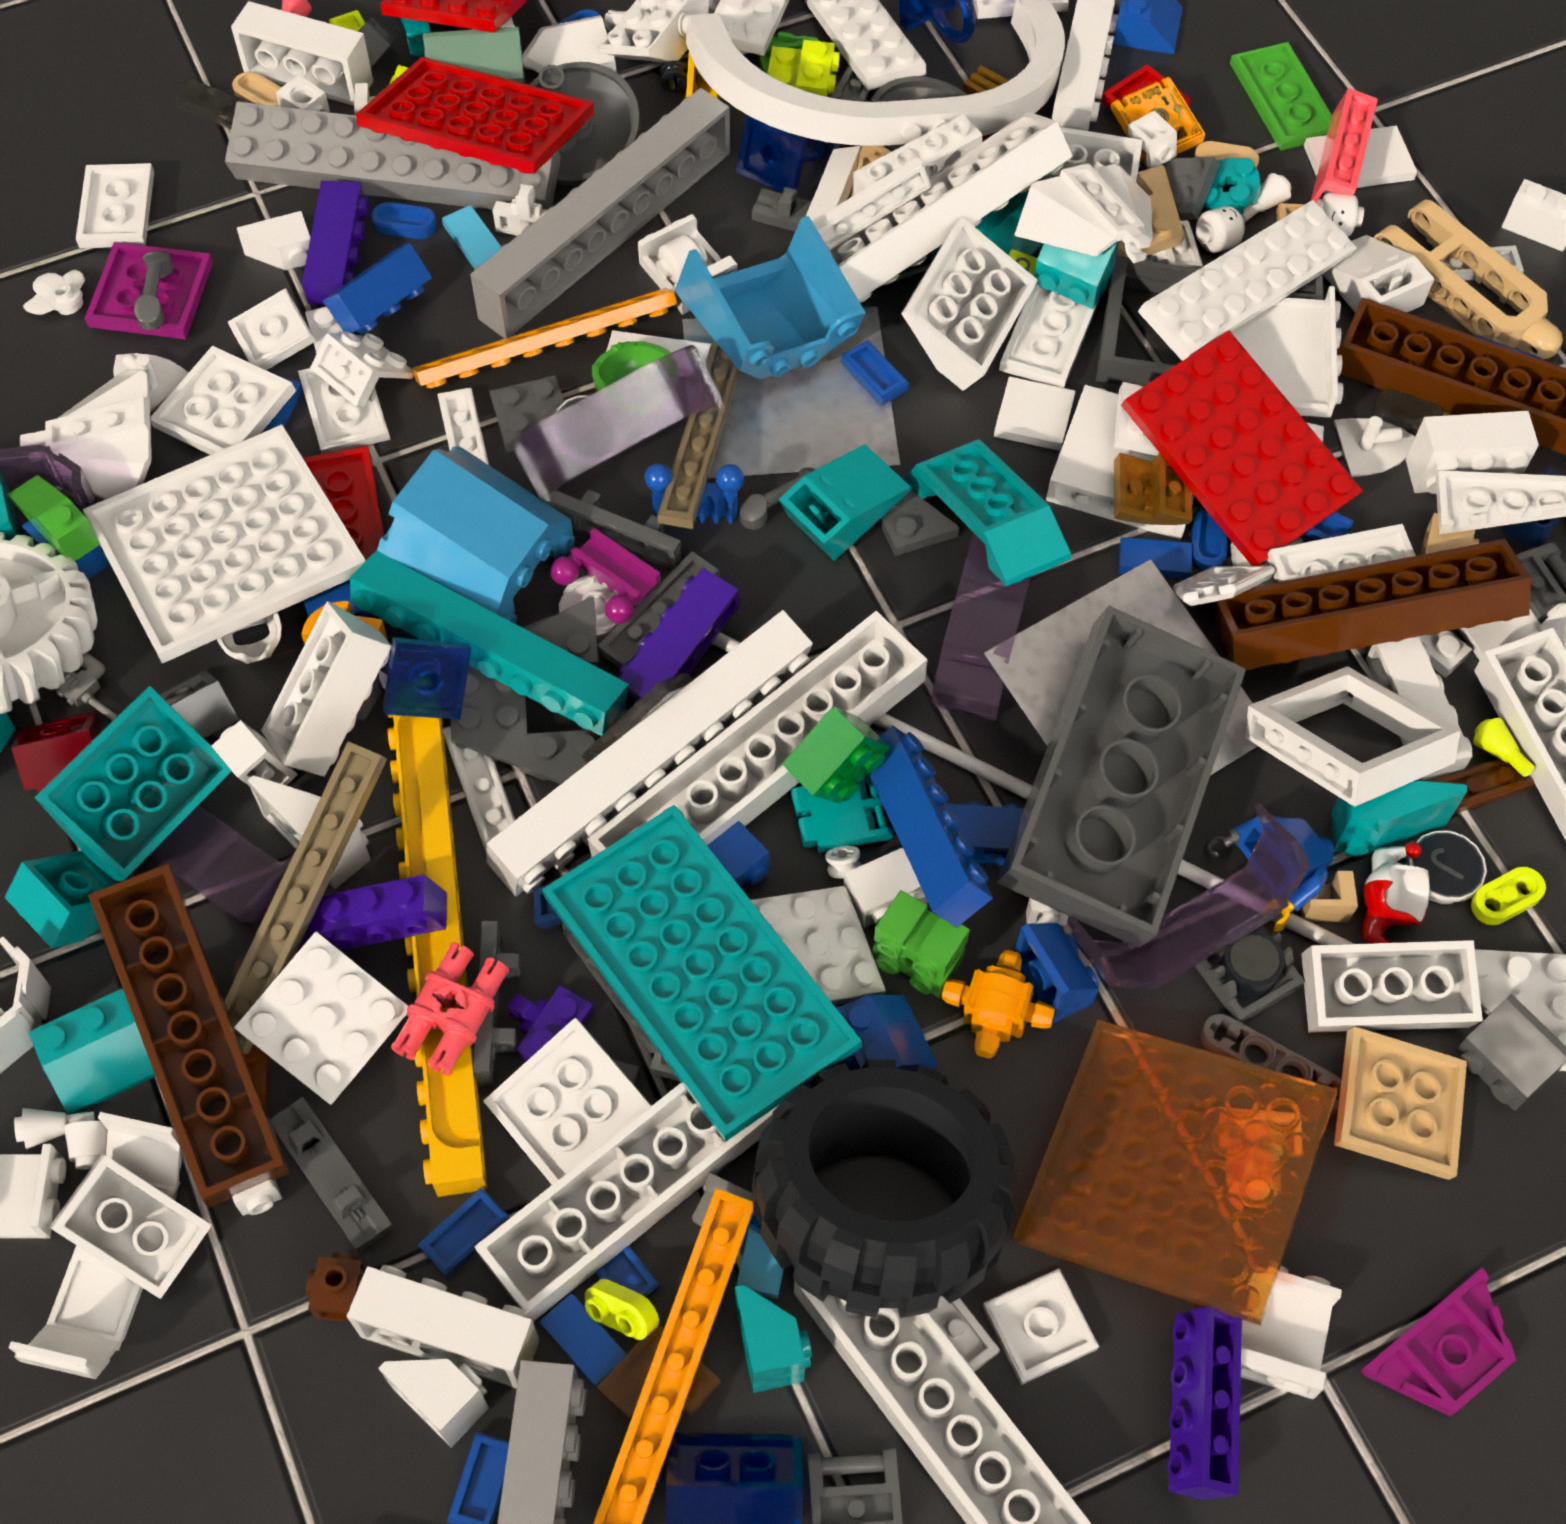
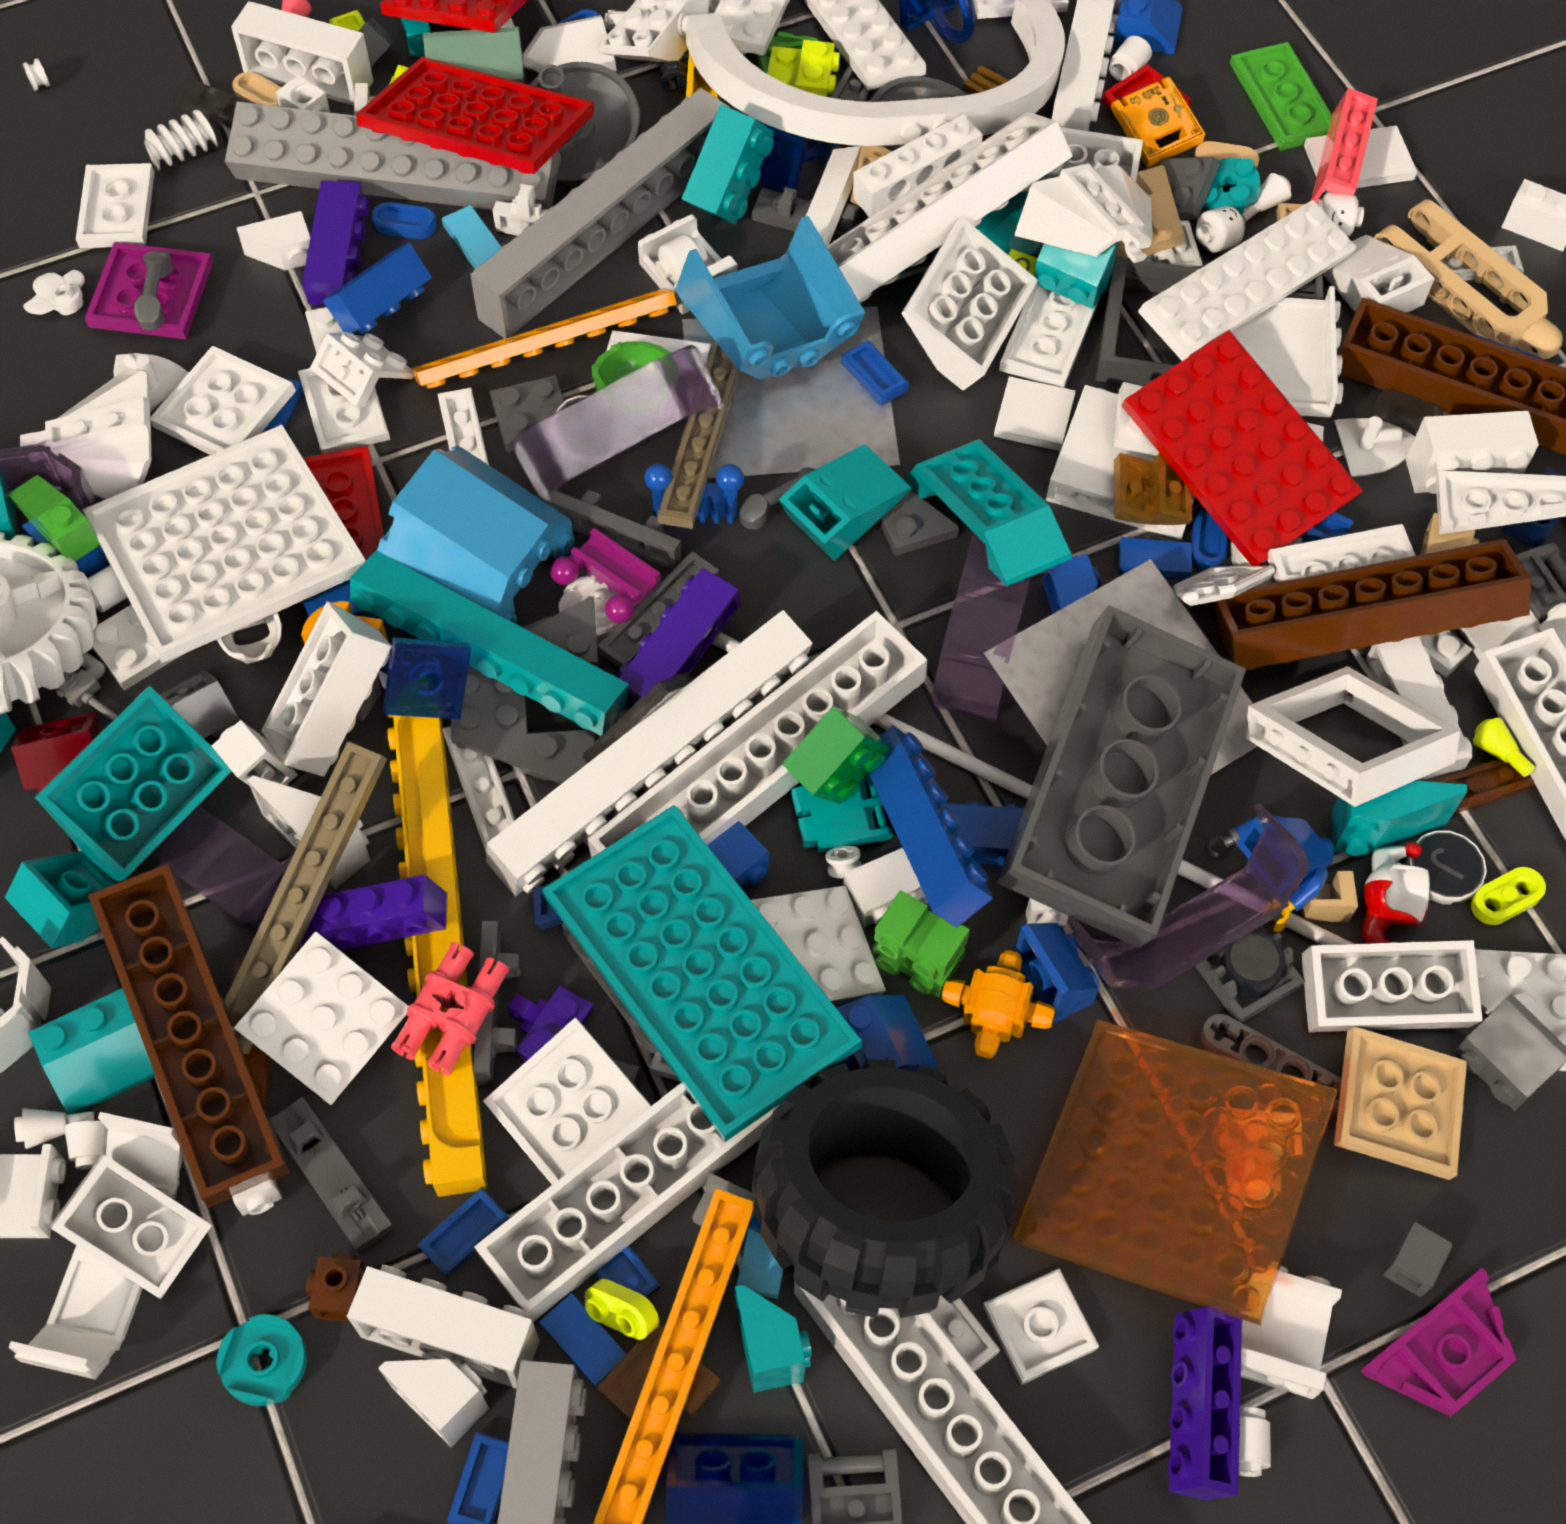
white tile [228,288,316,370] -> none
white tile [812,157,932,250] -> none
white bracket [1128,111,1177,168] -> none
none -> white bush [23,58,50,91]
none -> white brick [87,565,128,613]
none -> white plate [92,605,182,691]
none -> white piece [144,109,218,171]
none -> teal plate [216,1314,307,1406]
none -> teal piece [681,104,775,225]
none -> blue slope [1042,554,1101,614]
none -> white brick [1109,36,1152,81]
none -> white brick [1239,1407,1271,1477]
none -> dark grey panel [1383,1222,1452,1298]

